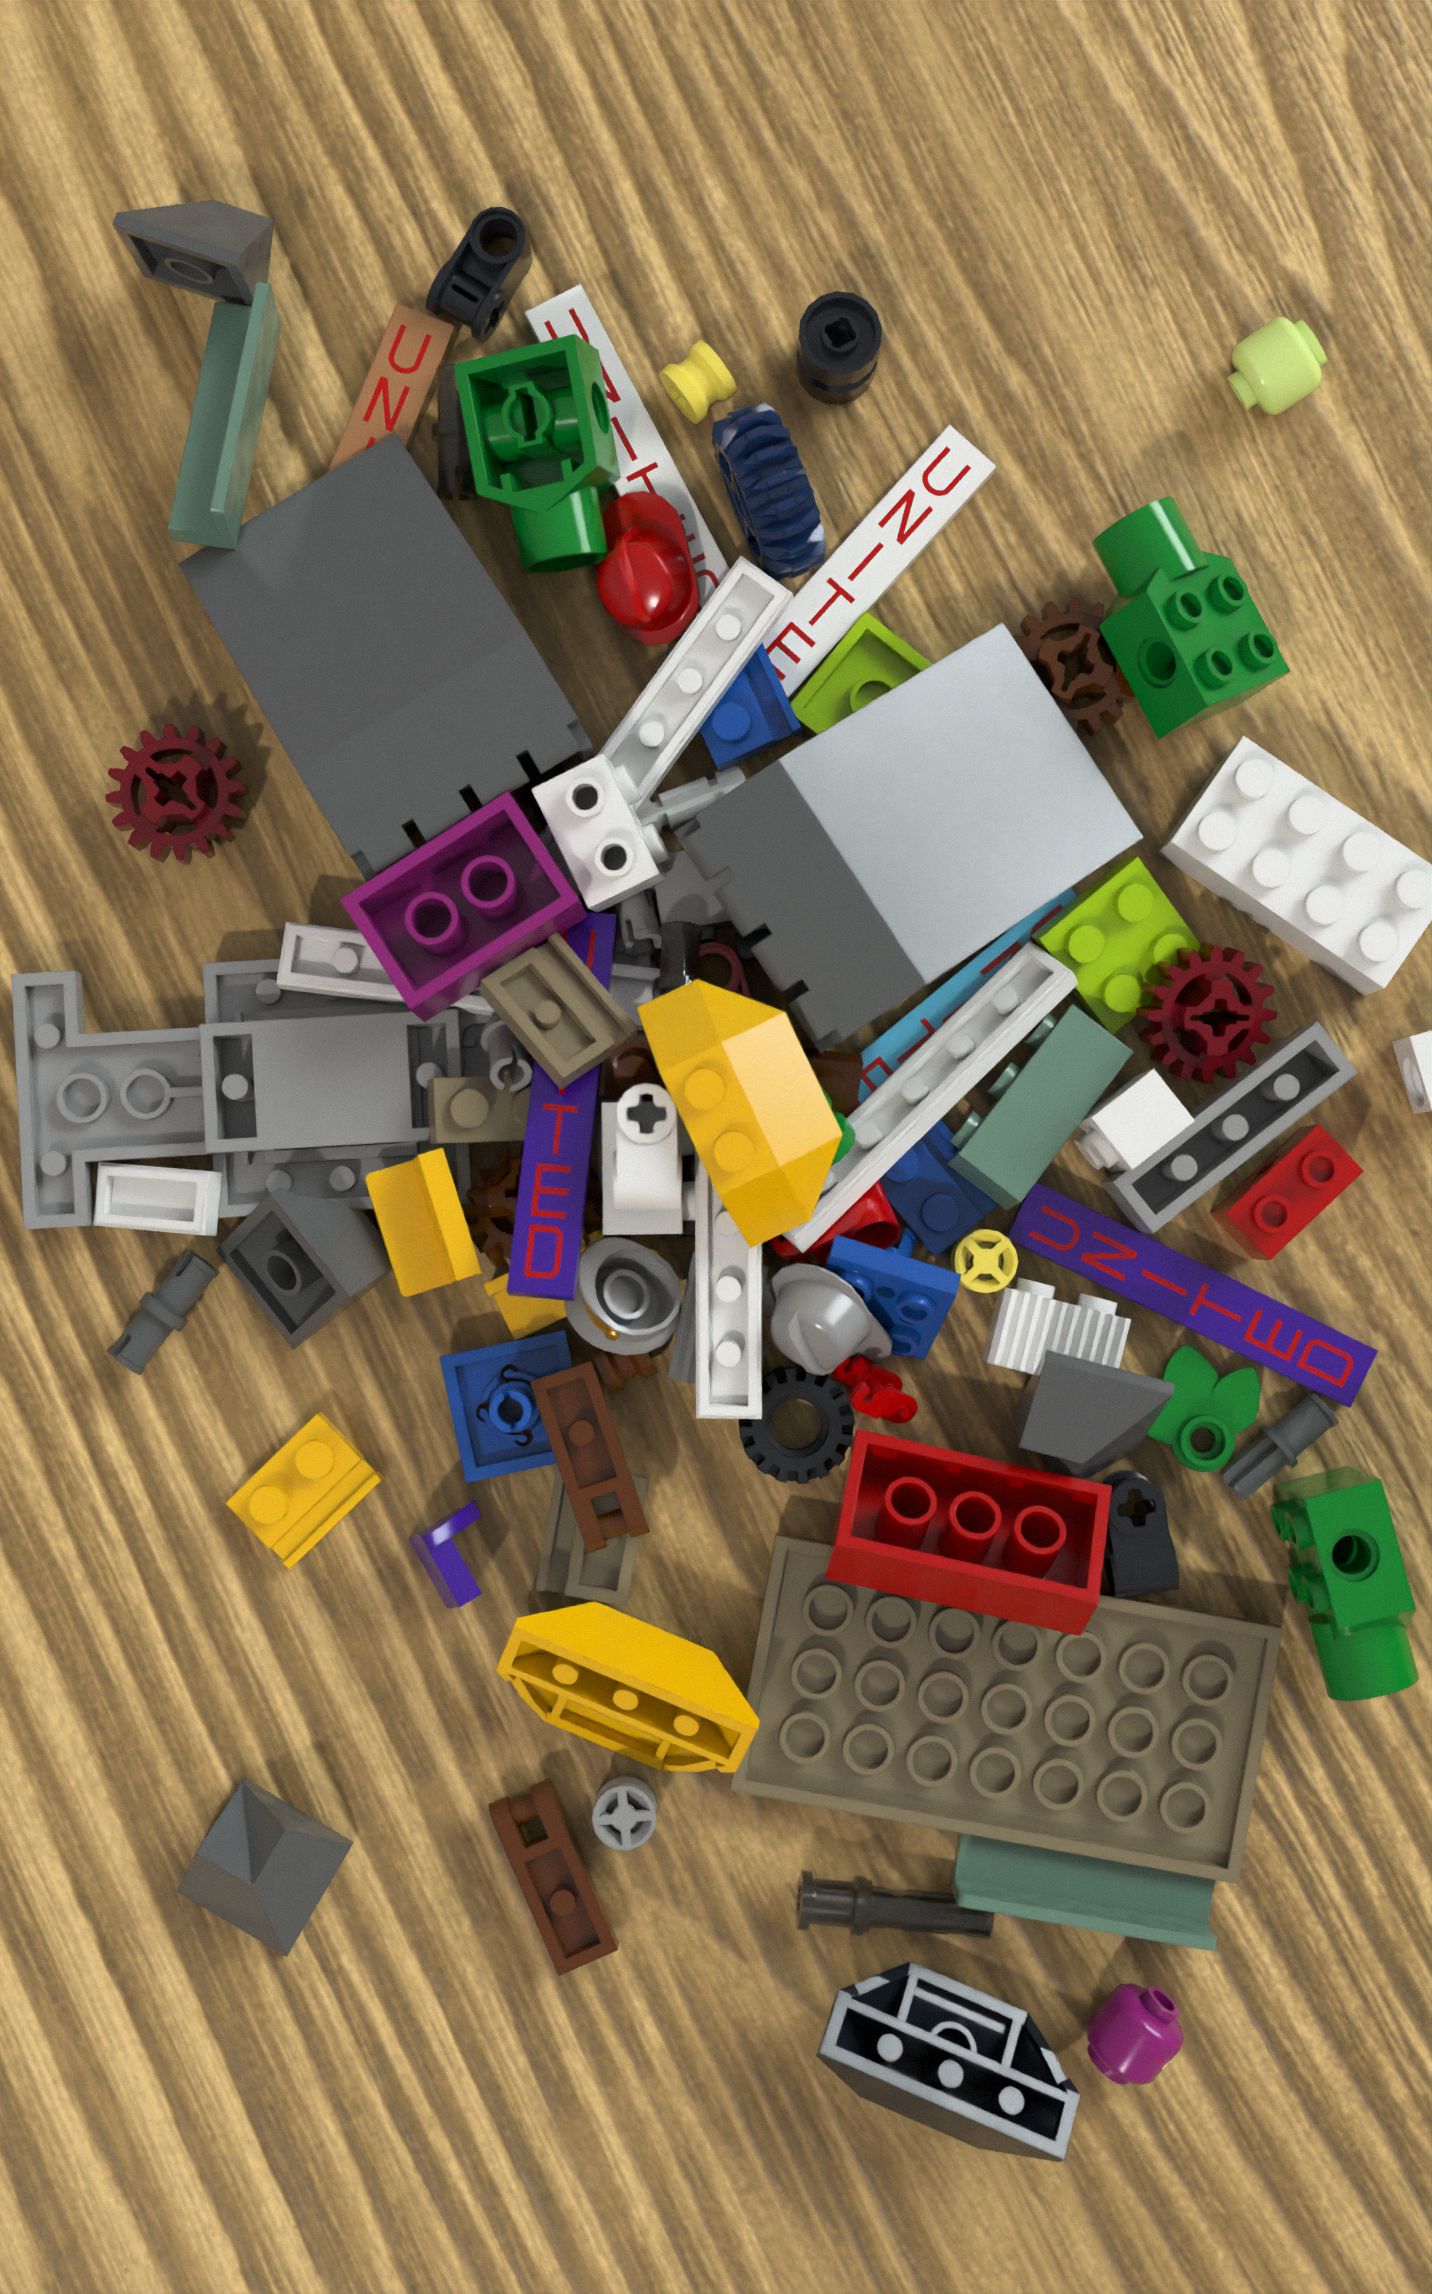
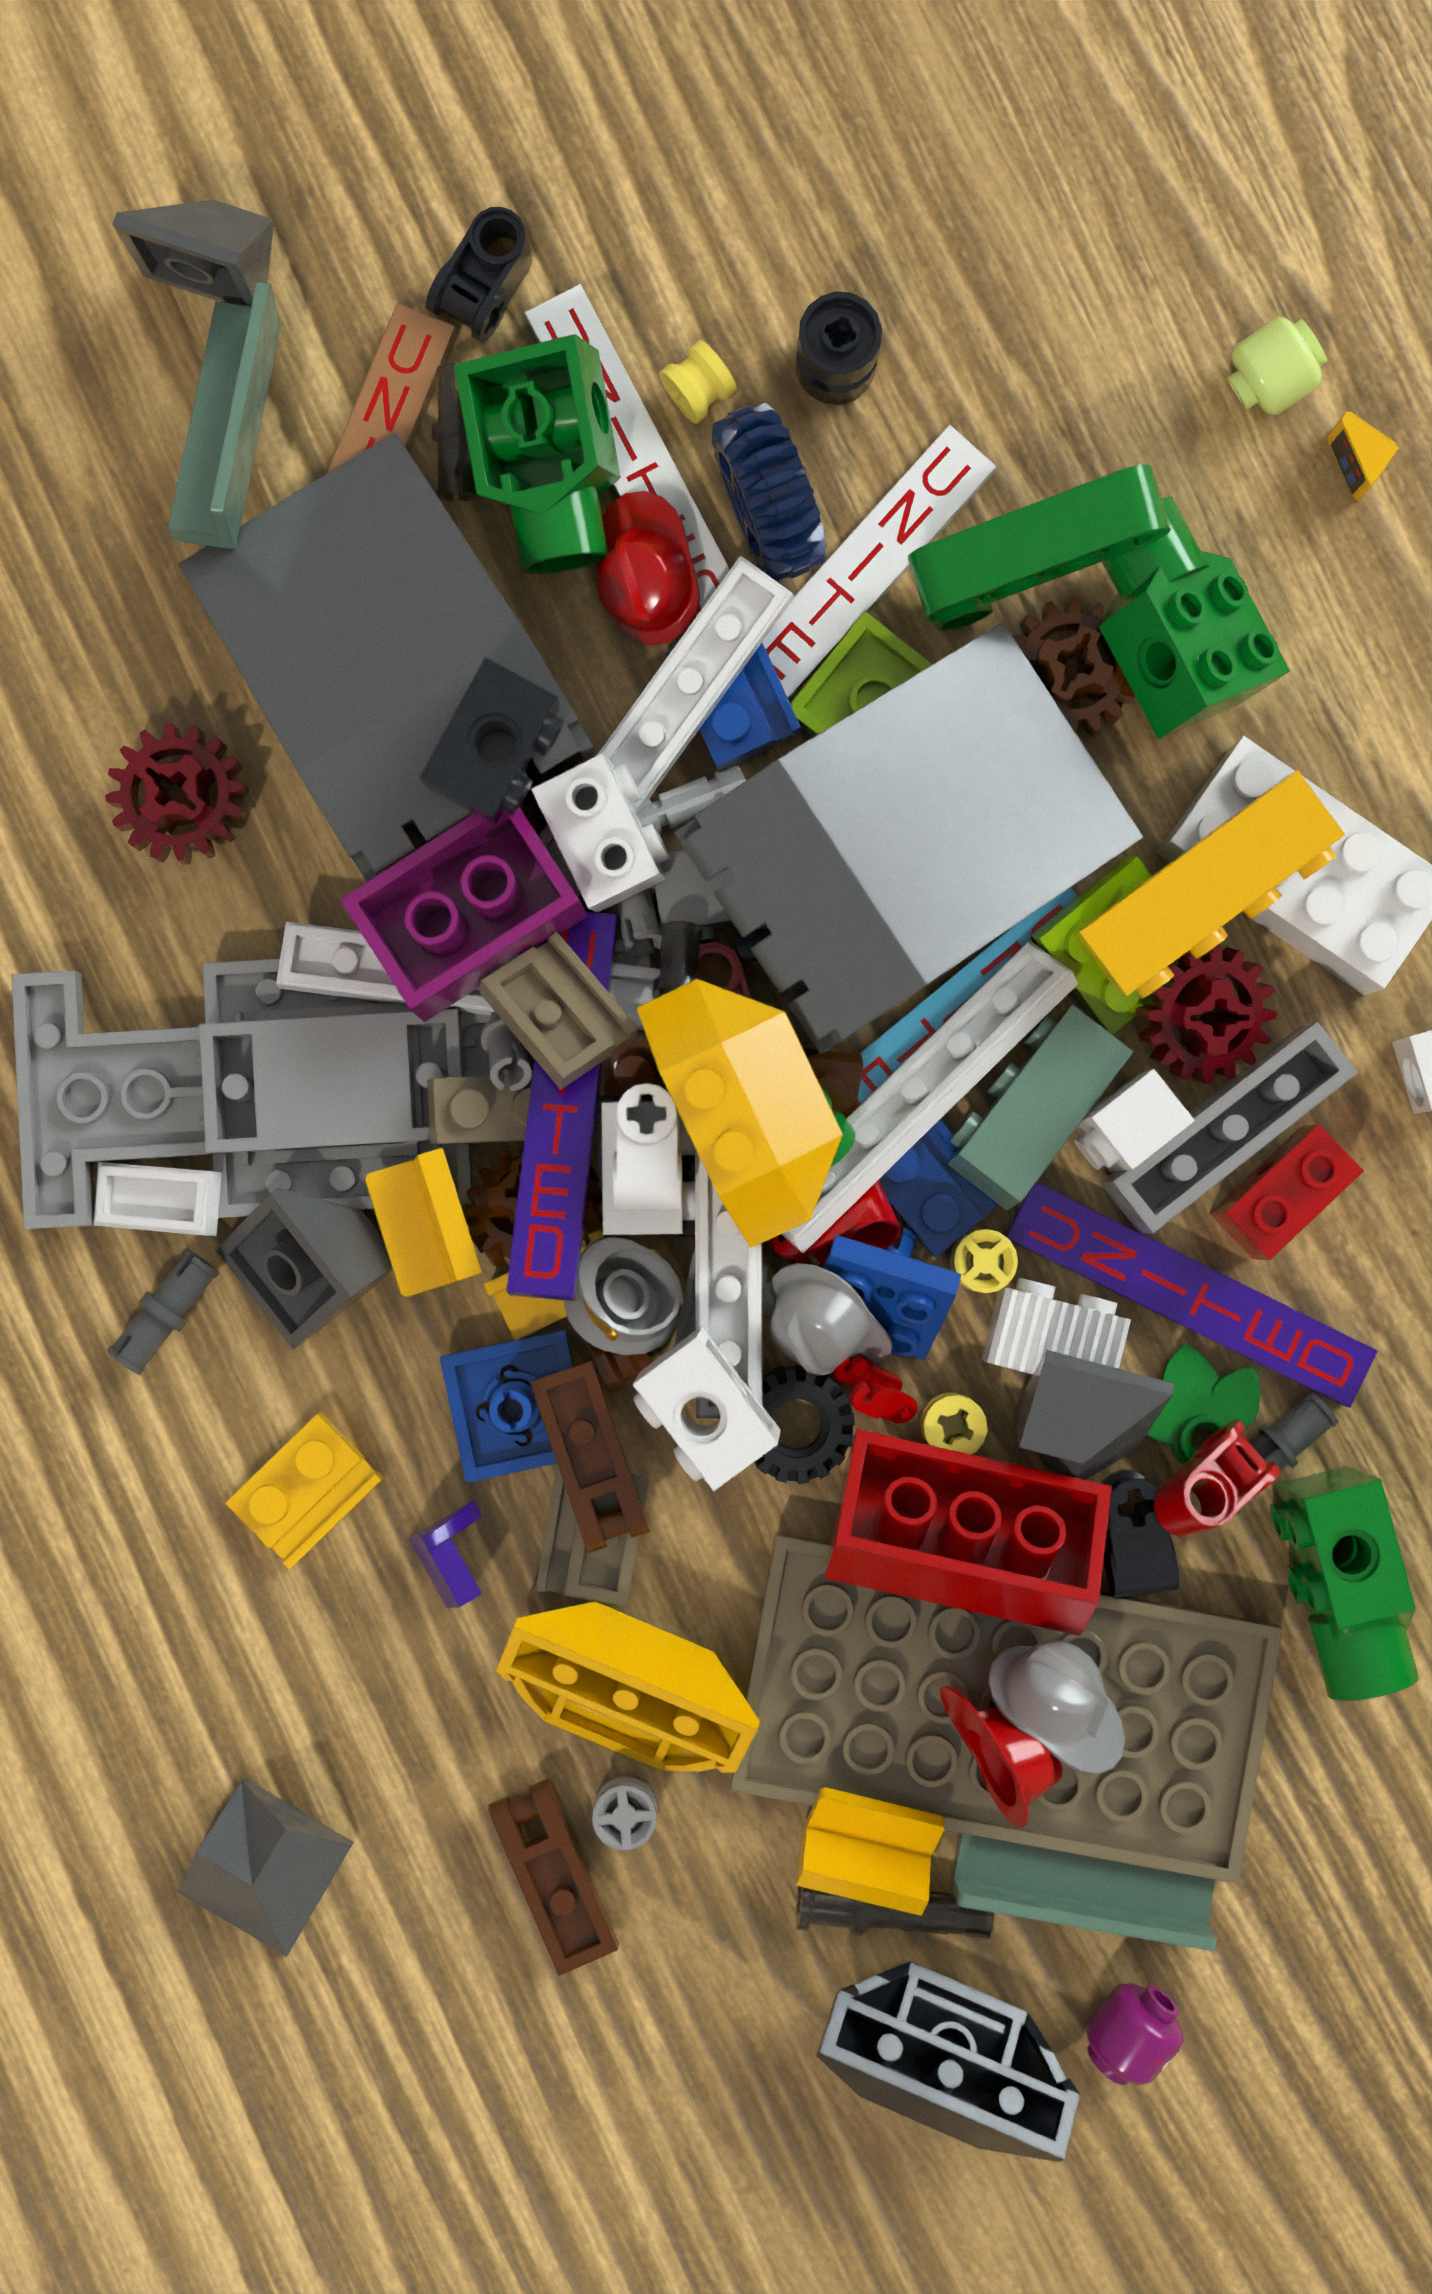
none -> black brick [420,657,564,825]
none -> white brick [633,1326,781,1491]
none -> yellow panel [796,1787,945,1916]
none -> green beam [908,464,1171,631]
none -> light yellow wheel [919,1391,988,1455]
none -> red piece [940,1685,1063,1828]
none -> light grey piece [988,1641,1125,1775]
none -> yellow brick [1075,770,1346,999]
none -> red piece [1154,1419,1281,1537]
none -> yellow slope [1326,411,1399,501]

